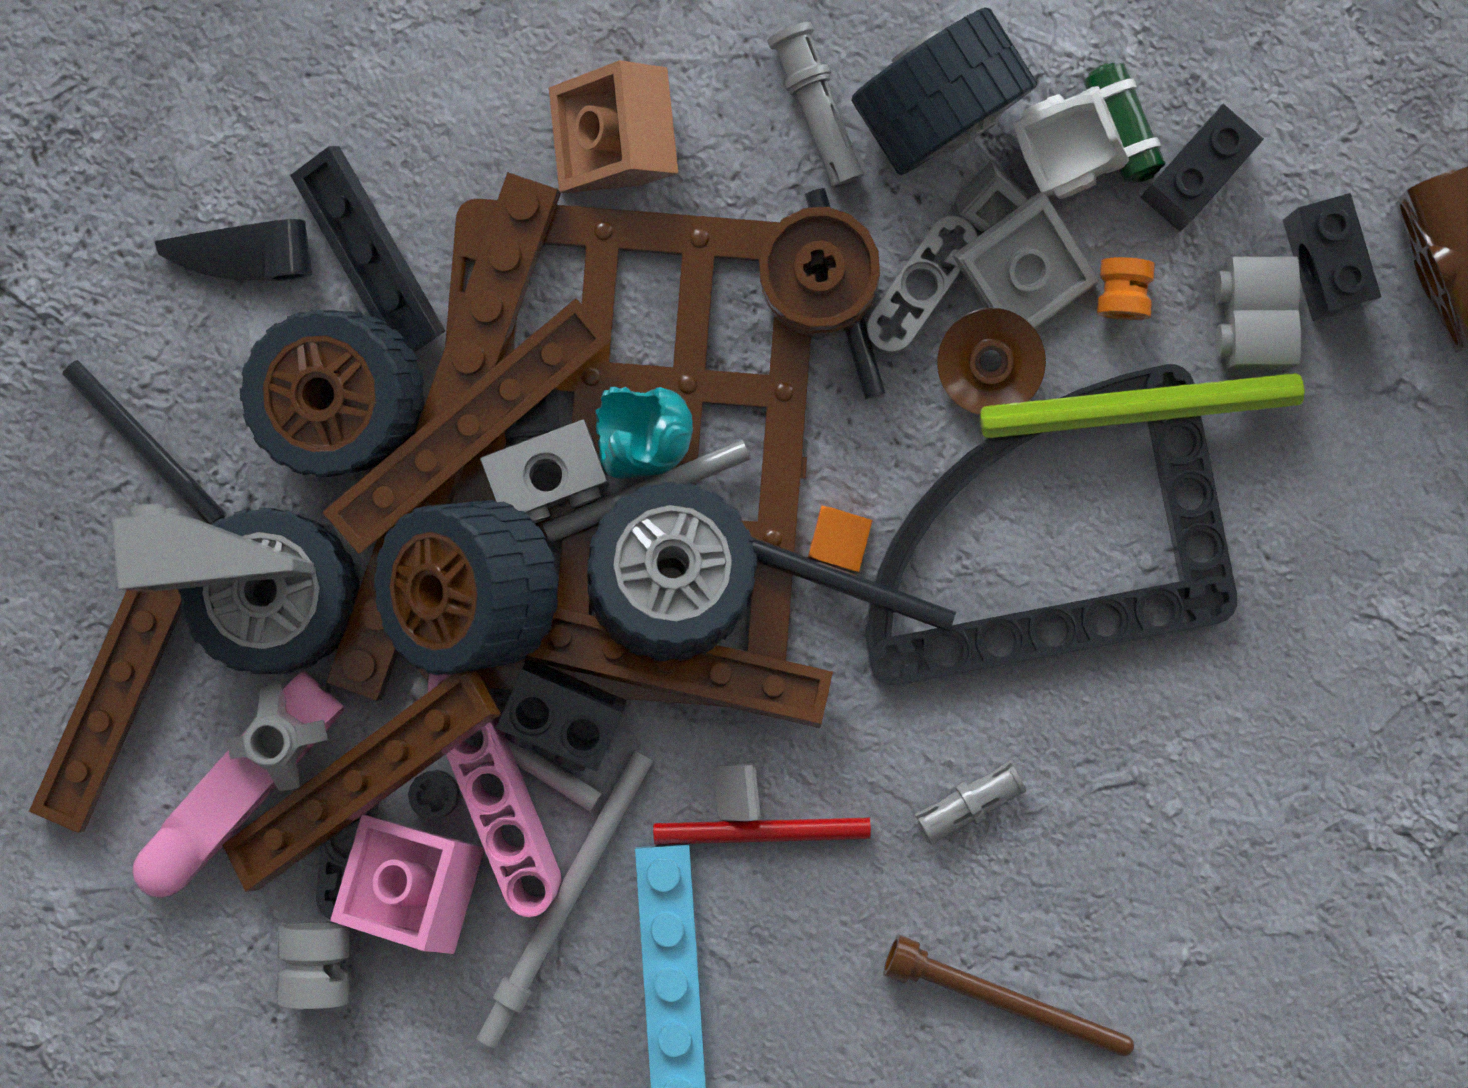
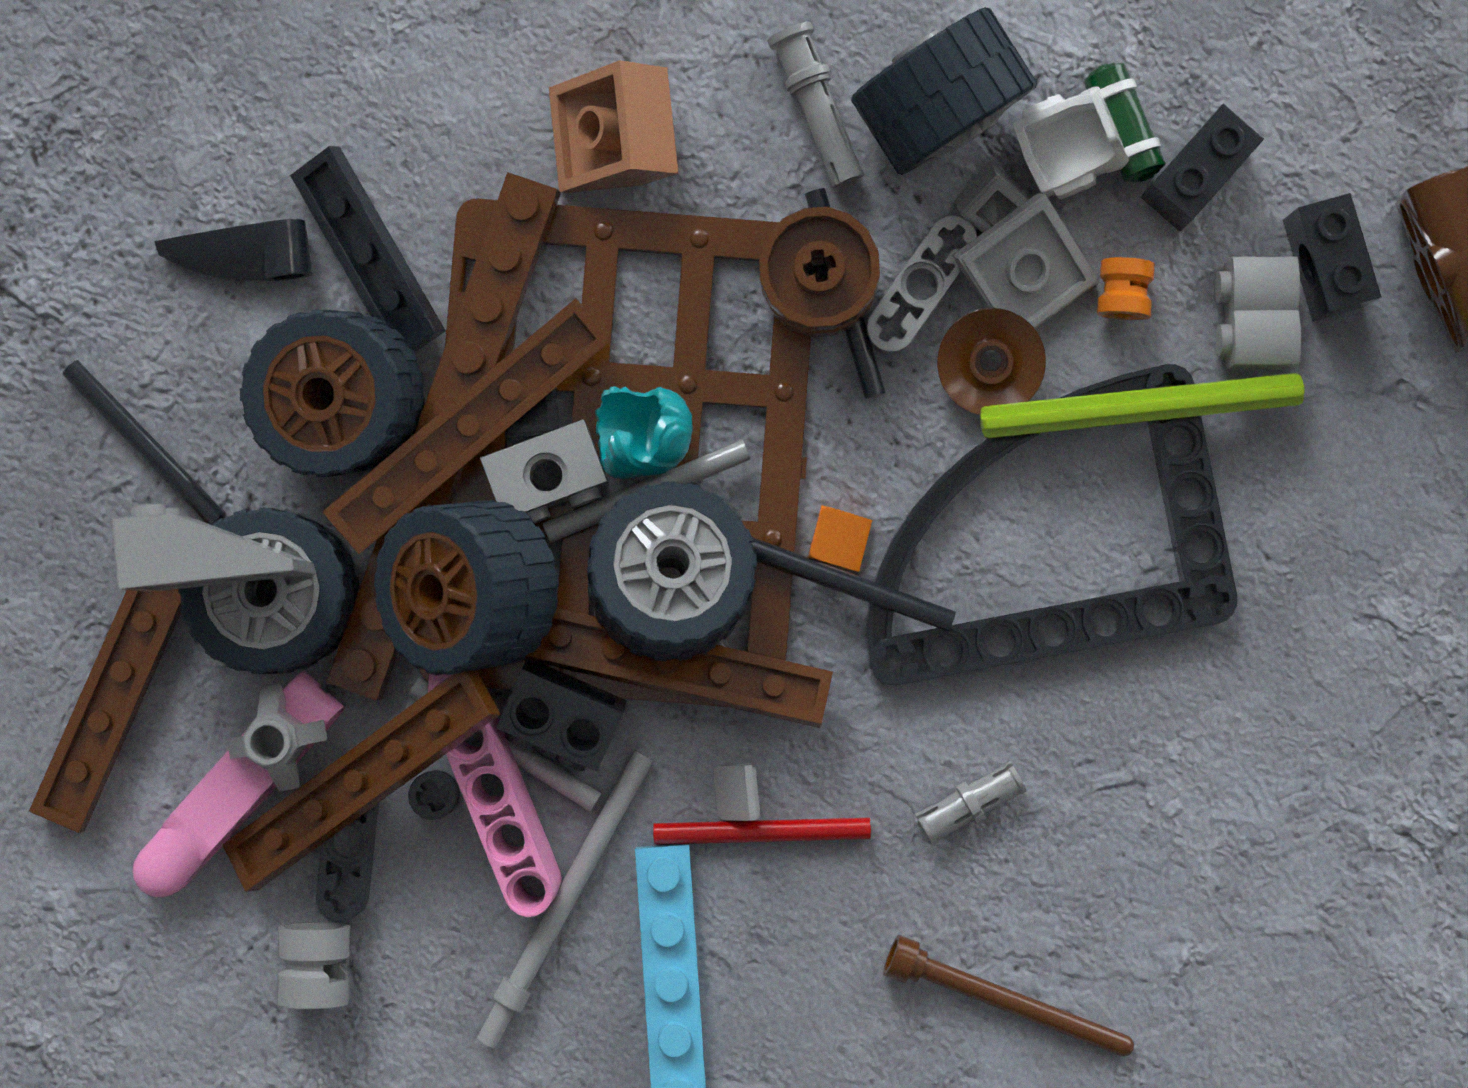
bright pink slope [330,815,484,954] -> none

